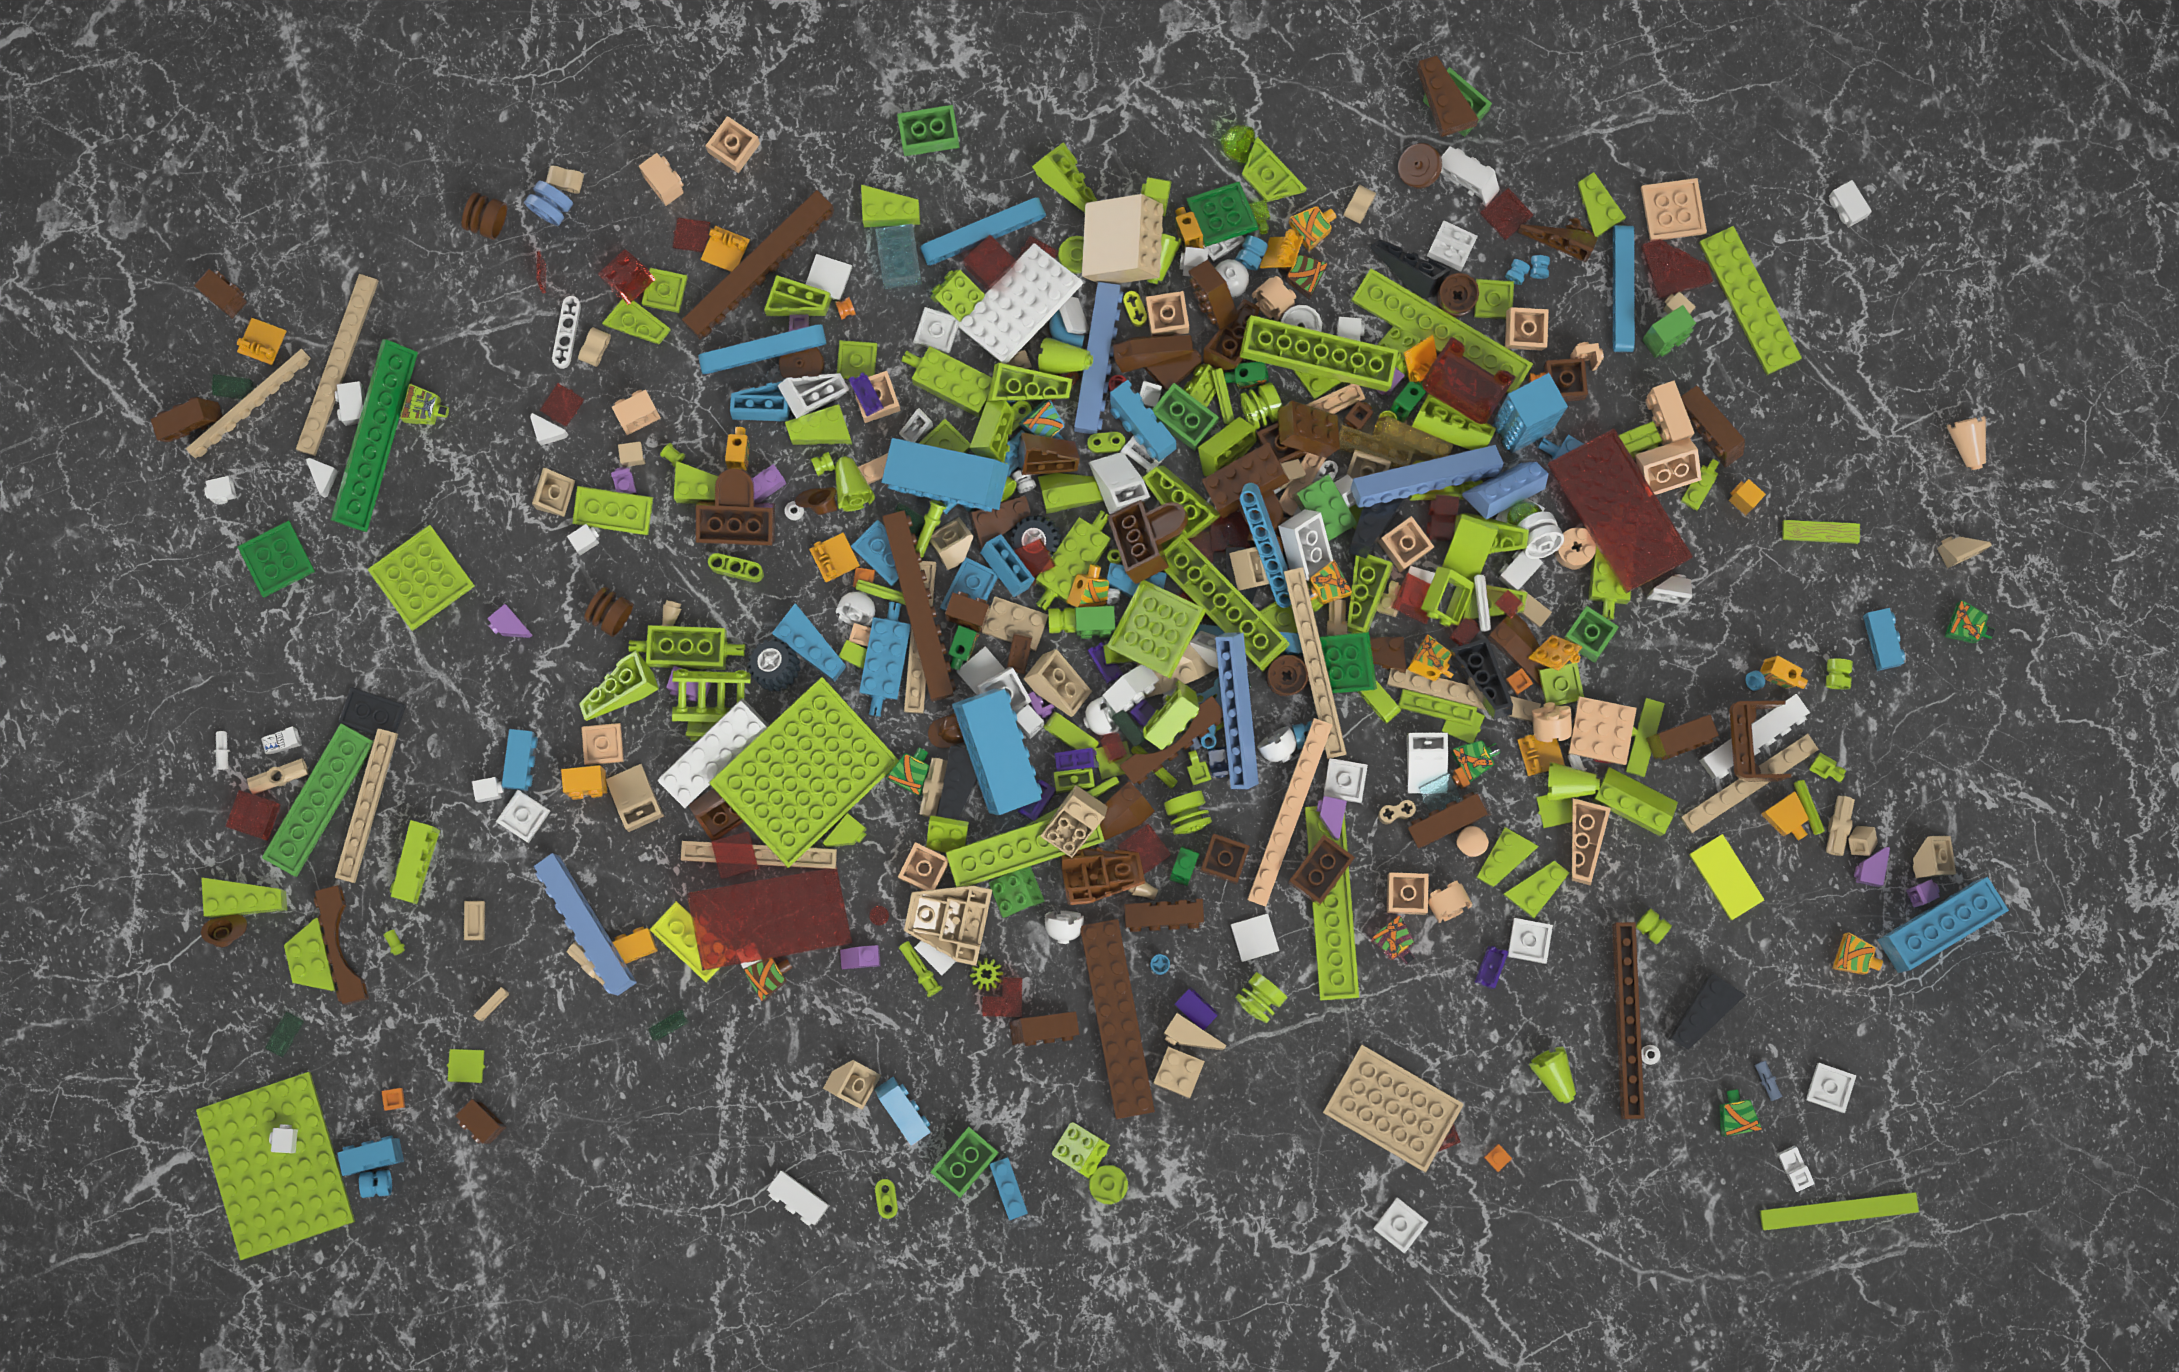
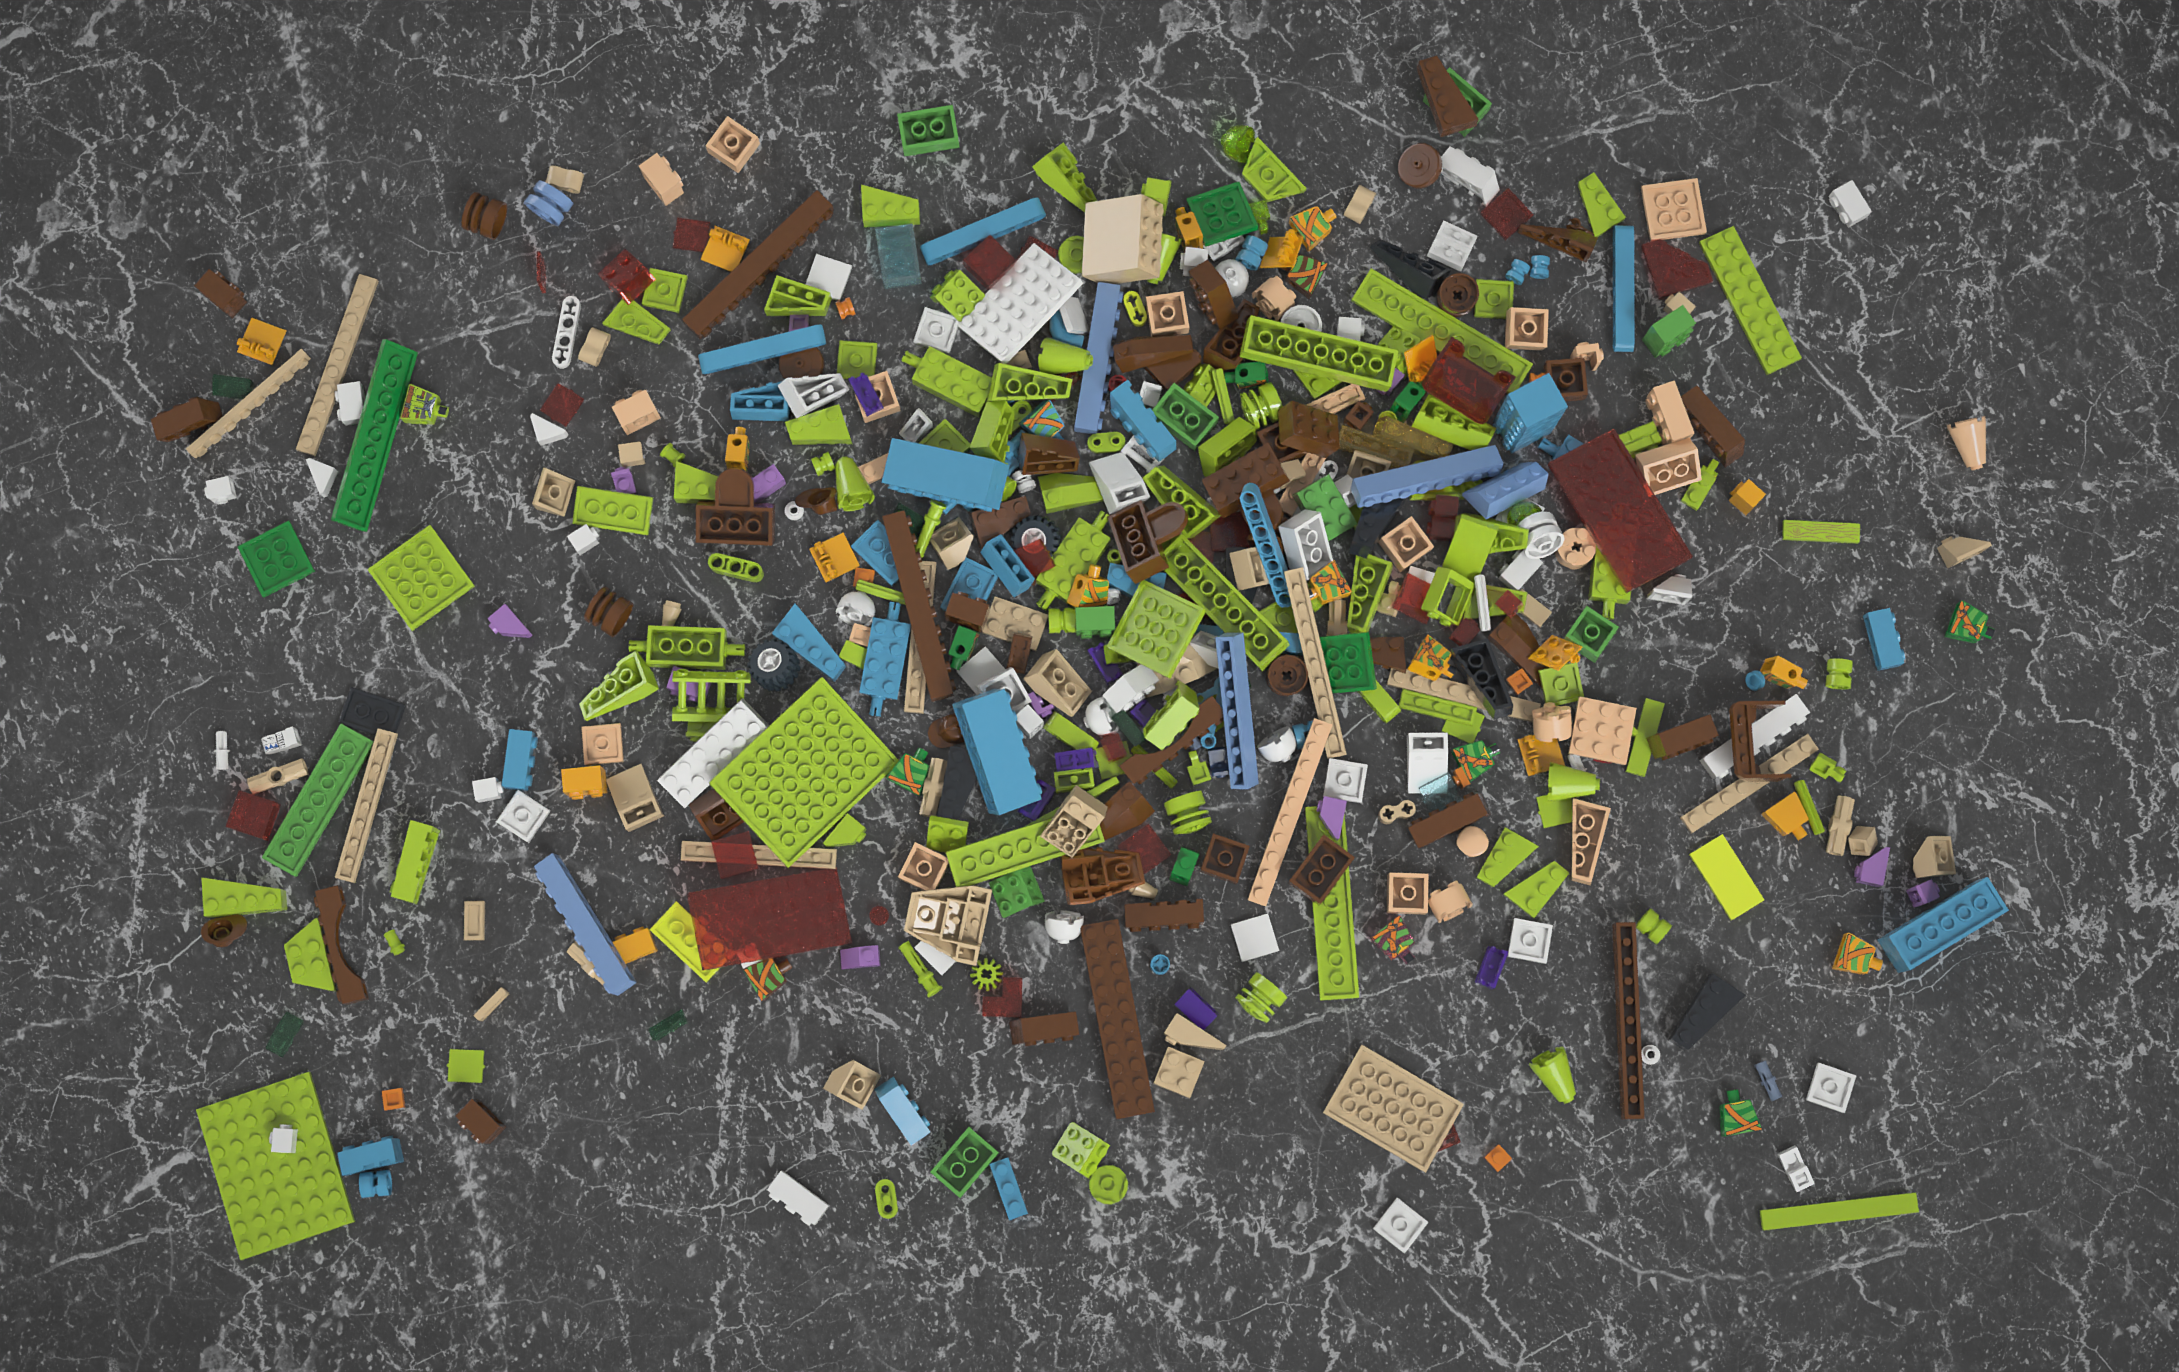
lime slope [1592,767,1678,837] -> none

